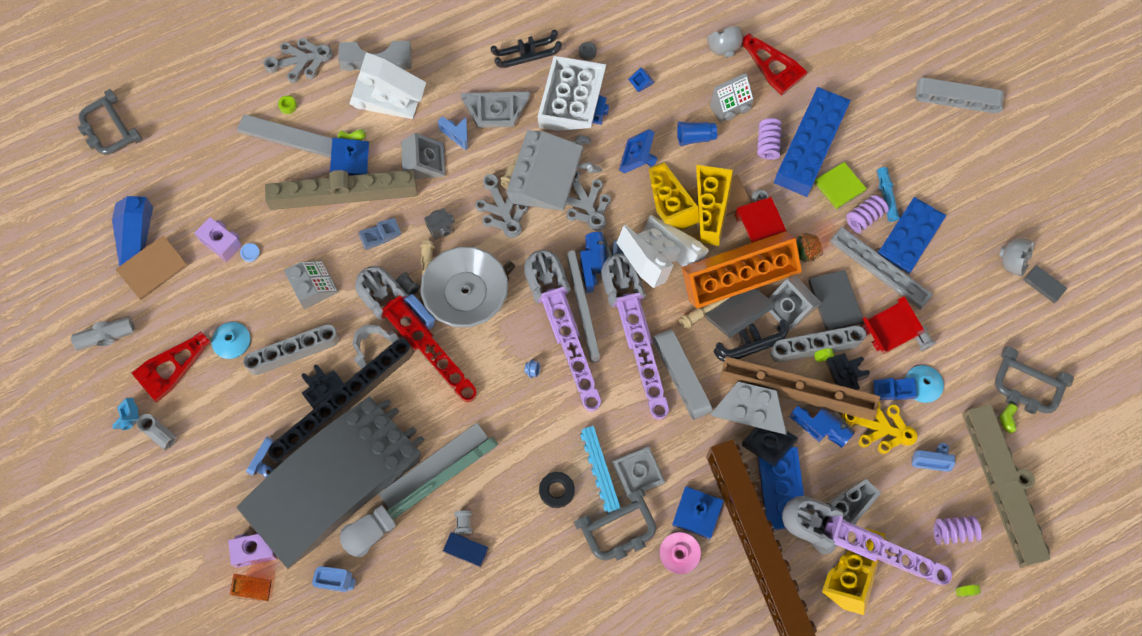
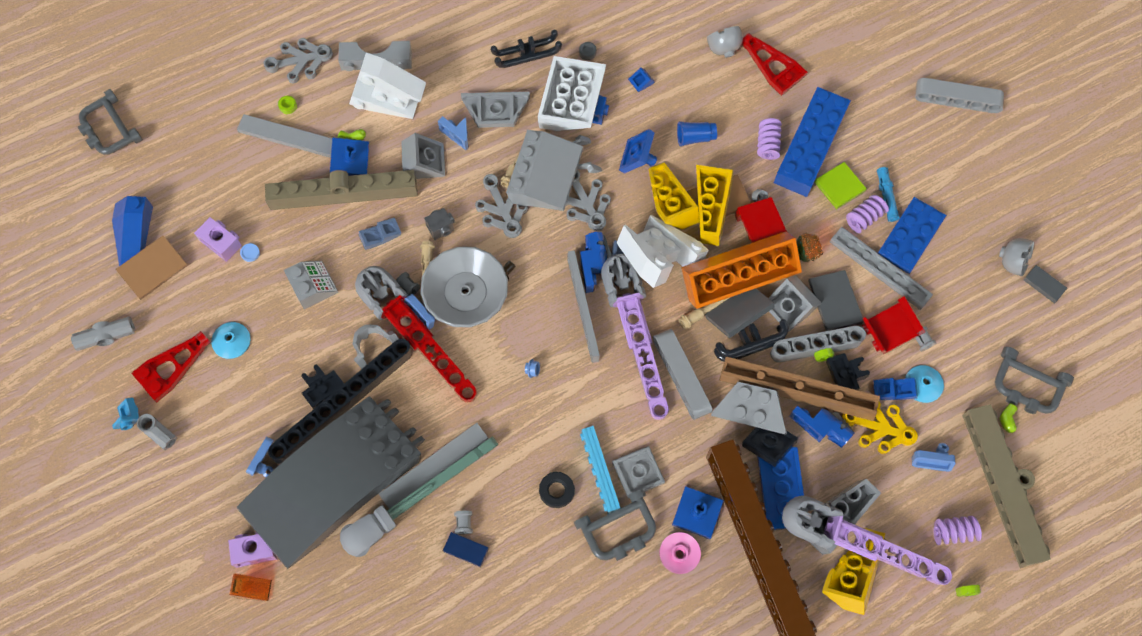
light grey beam [243,324,339,375] -> none
medium blue piece [312,566,356,592] -> none
lavender piece [524,249,601,412] -> none
slope [710,73,754,123] -> none

